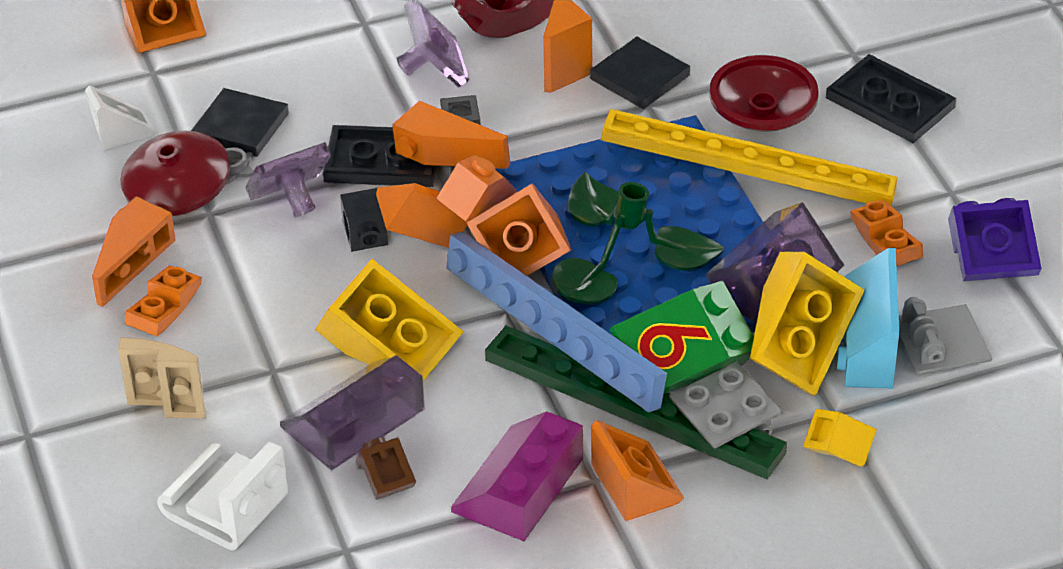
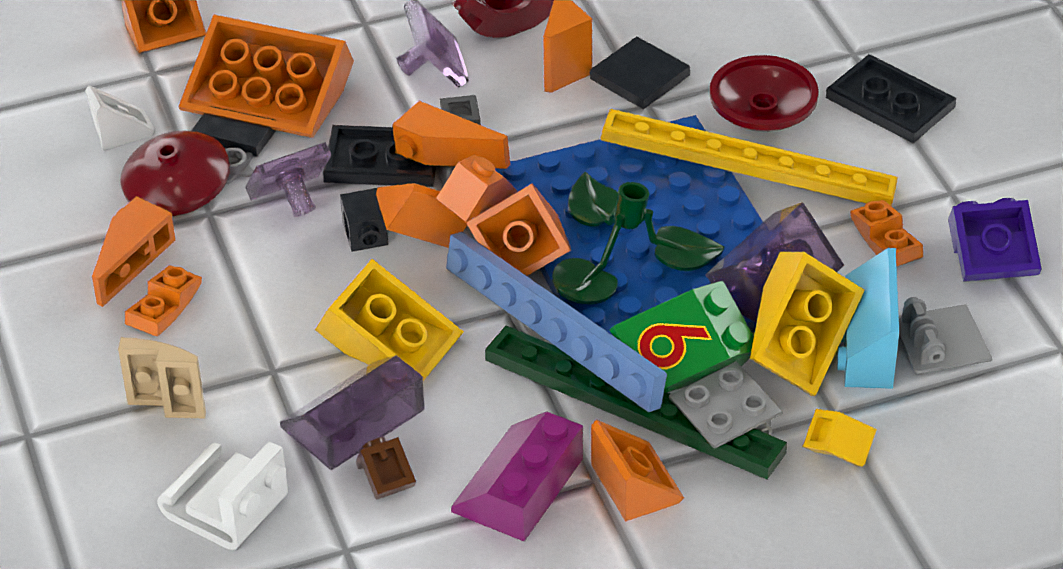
none -> orange slope [178,14,354,138]

